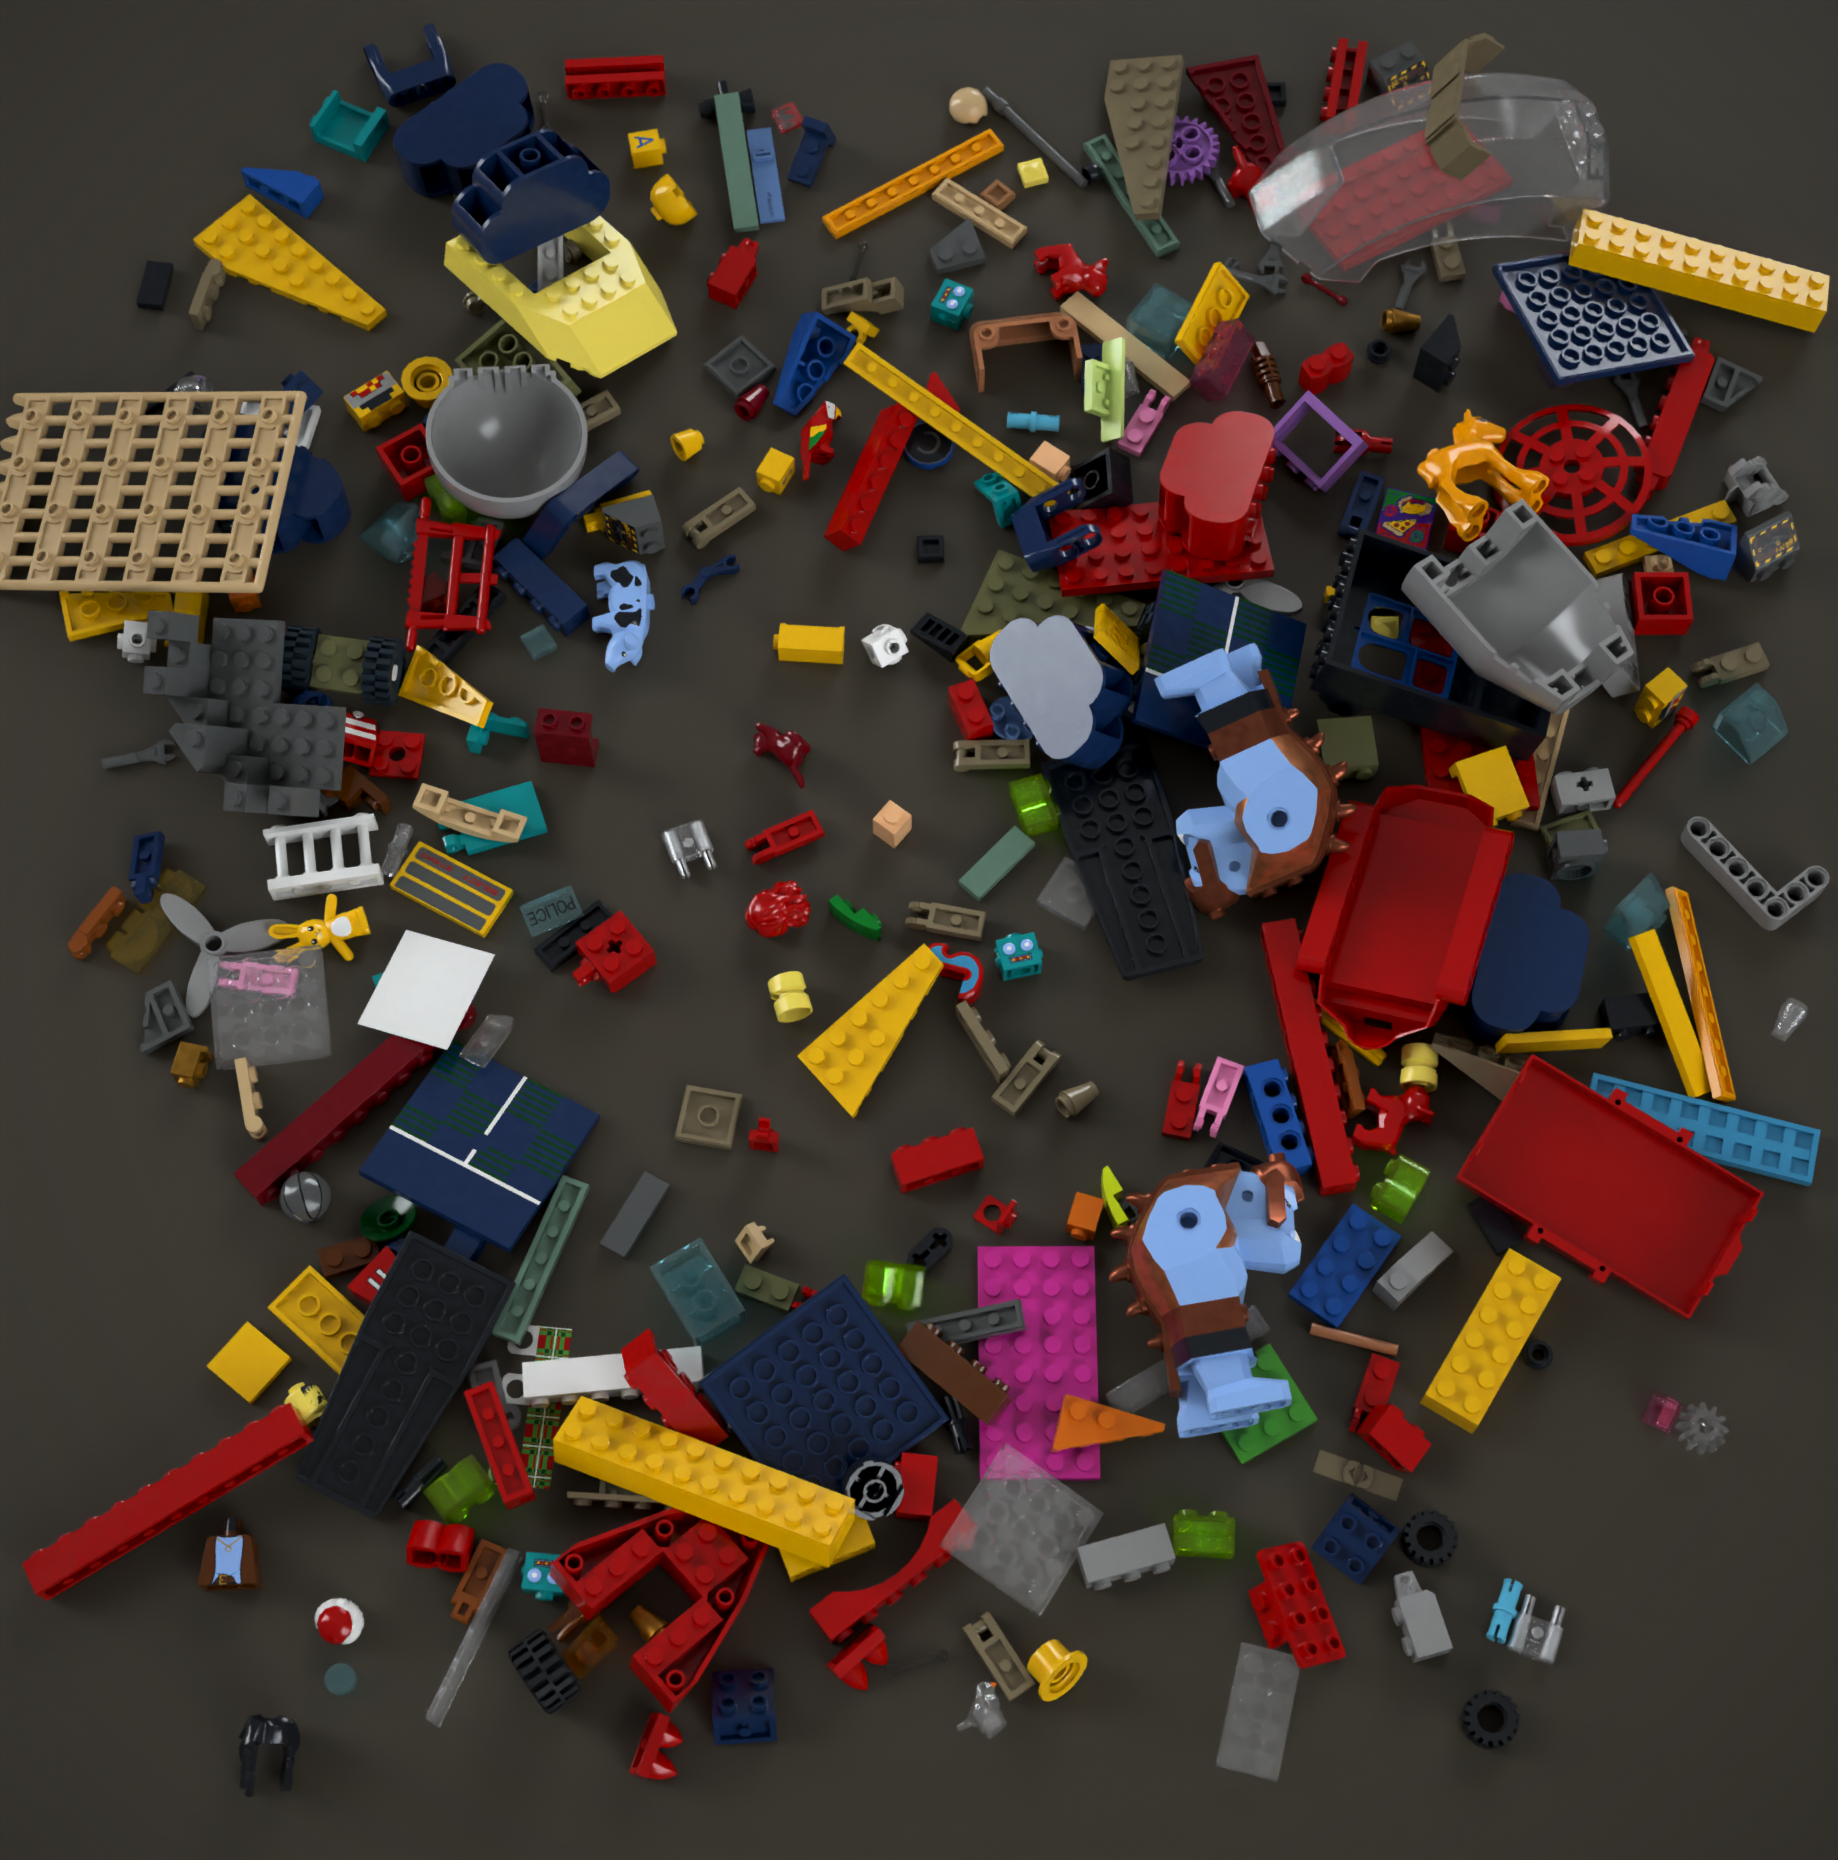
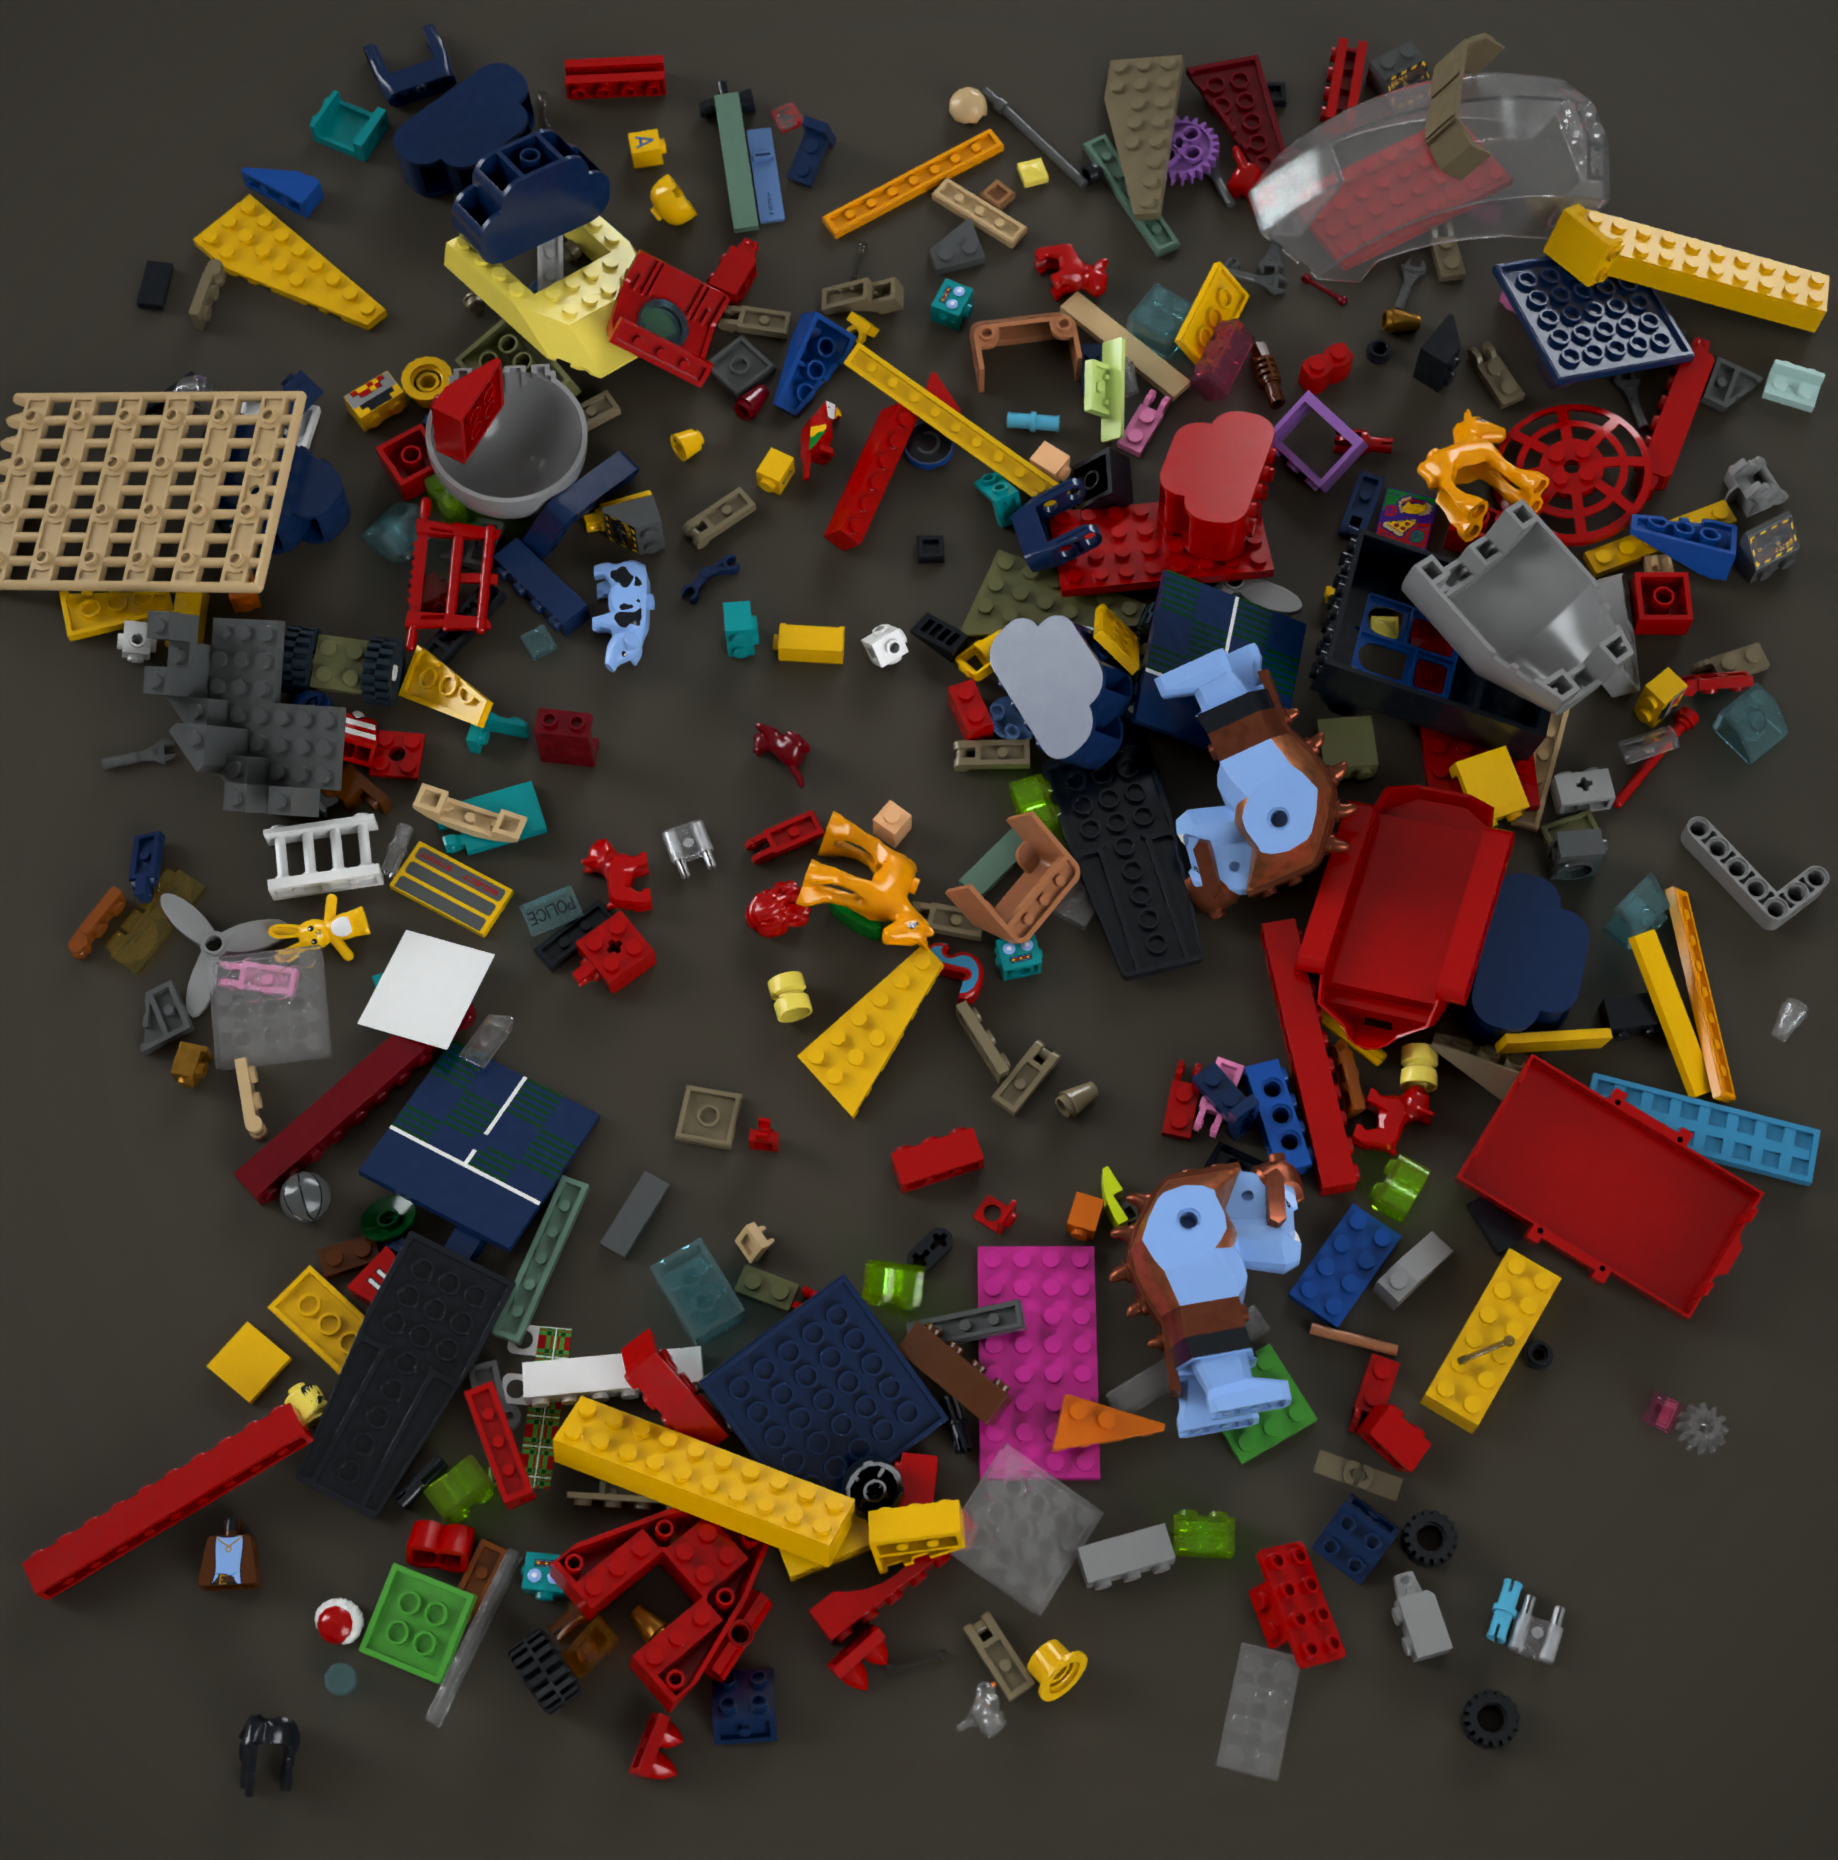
none -> bright green plate [358,1563,478,1685]
none -> red slope [430,358,504,465]
none -> red animal [581,839,653,912]
none -> red panel [606,249,731,388]
none -> red piece [704,1589,773,1683]
none -> dark tan hinge [717,305,792,340]
none -> teal brick [723,601,759,658]
none -> light orange animal [796,811,934,951]
none -> yellow wedge [868,1499,966,1574]
none -> nougat windscreen [945,811,1080,944]
none -> dark blue bracket [1192,1062,1259,1141]
none -> clear smoke hinge [1457,1335,1515,1365]
none -> dark tan hinge [1467,341,1525,409]
none -> yellow panel [1543,203,1623,287]
none -> clear slope [1618,725,1679,765]
none -> red hinge [1679,670,1754,697]
none -> light aqua bracket [1761,359,1825,413]

